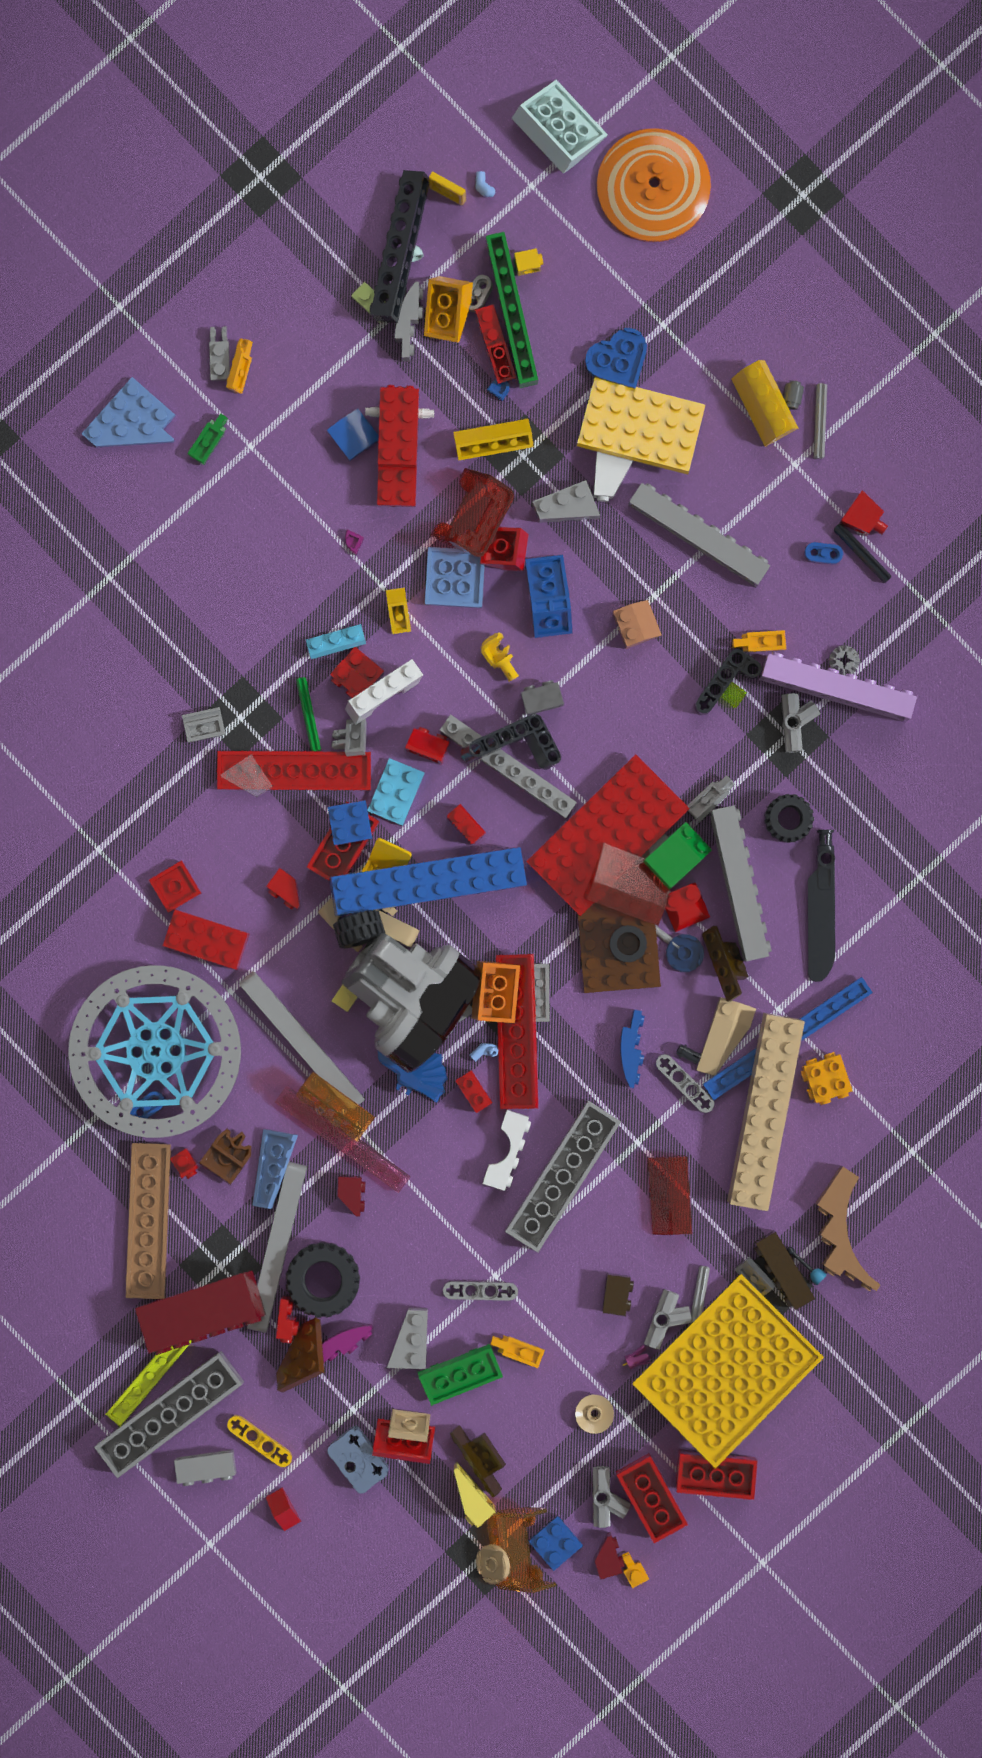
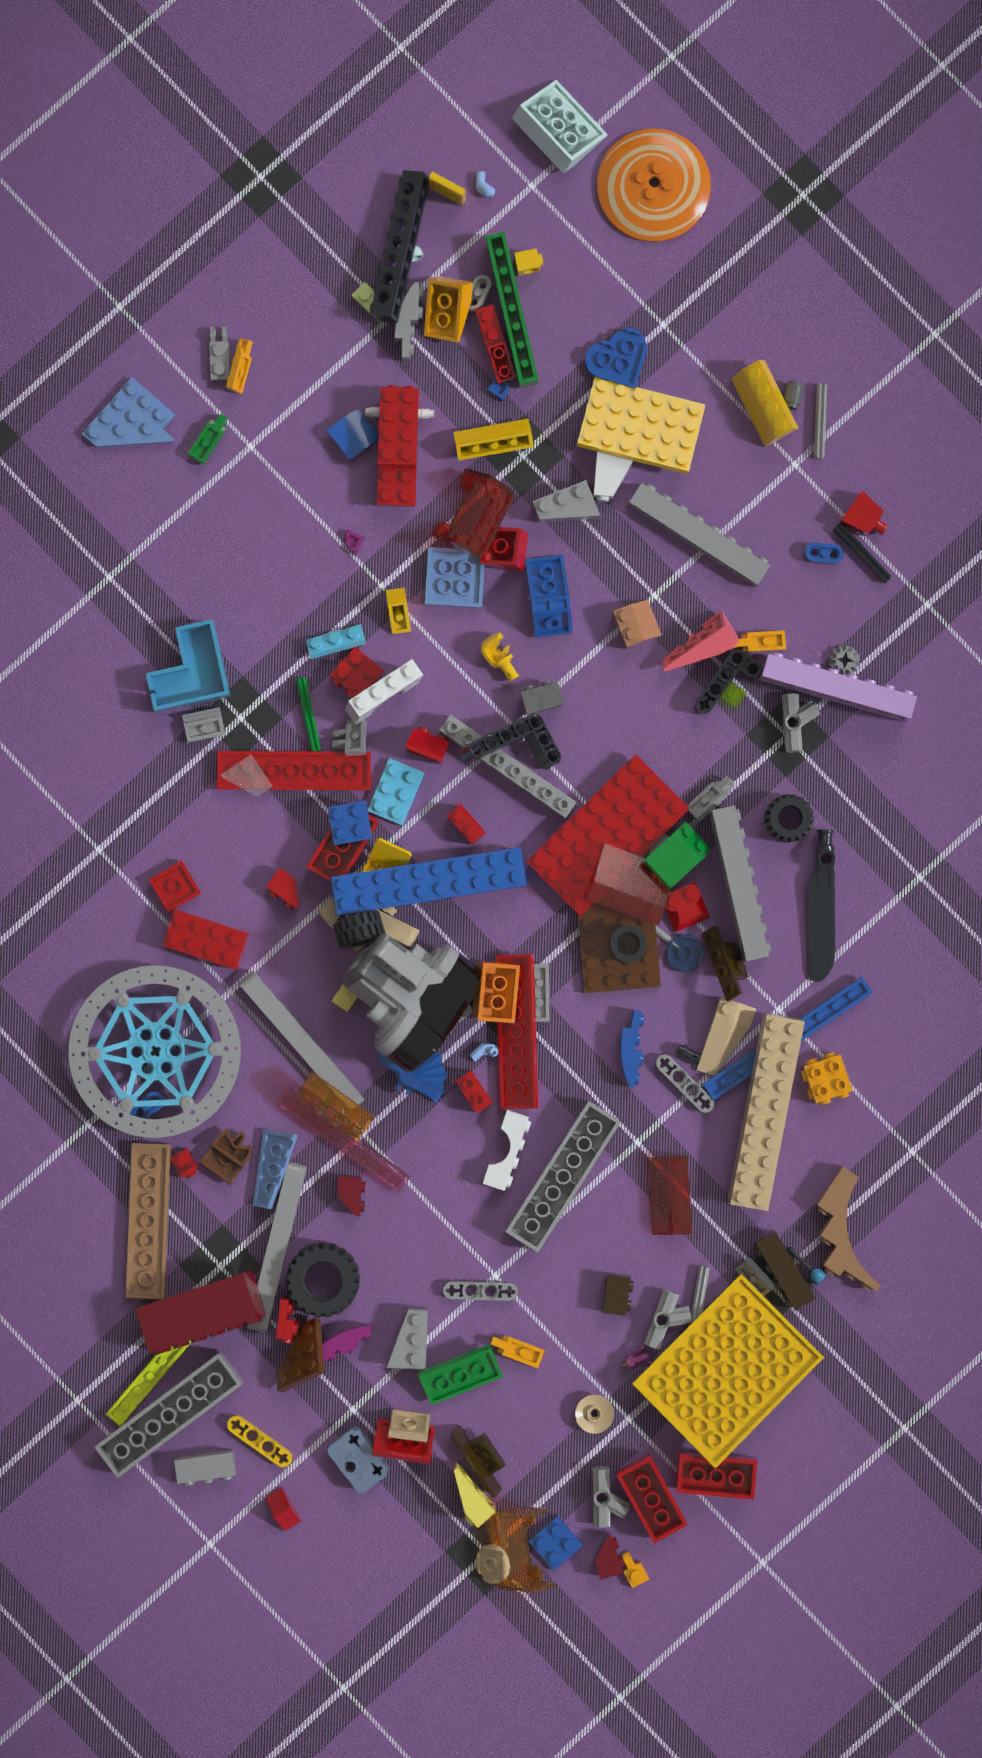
none -> dark azure piece [146,619,231,713]
none -> coral wedge [661,610,739,672]

